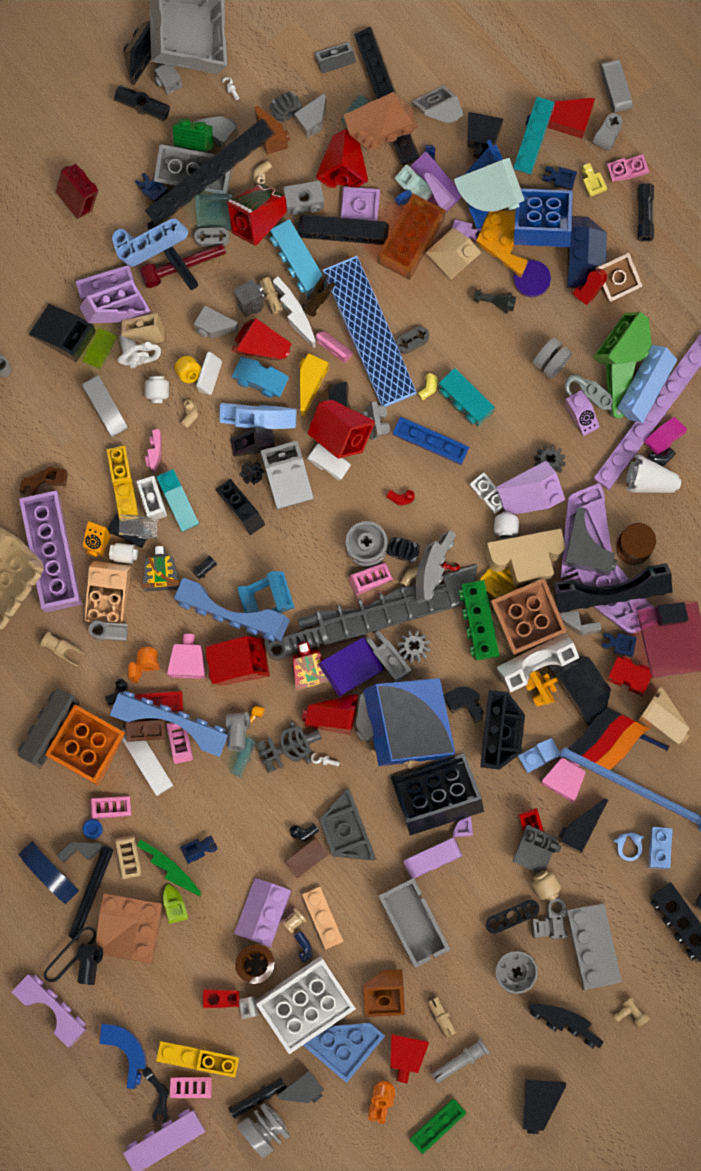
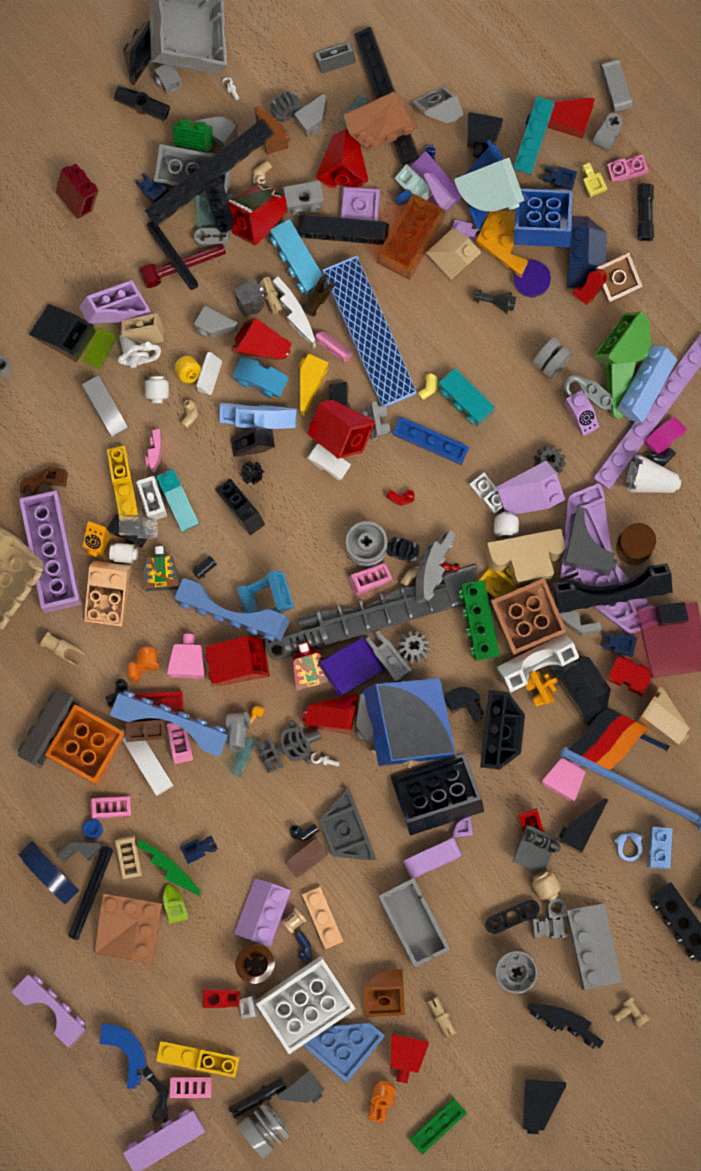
black piece [44,927,96,982] -> none
lavender plate [75,265,135,300] -> none
black piece [77,943,103,985] -> none
light grey piece [89,621,128,641] -> none
light blue beam [112,218,188,267] -> none
slope [261,441,314,510] -> none
dark grey beam [396,327,429,354] -> none
light grey pin [431,1038,490,1084] -> none
light blue slope [518,738,560,774] -> none
none -> black beam [205,180,234,233]

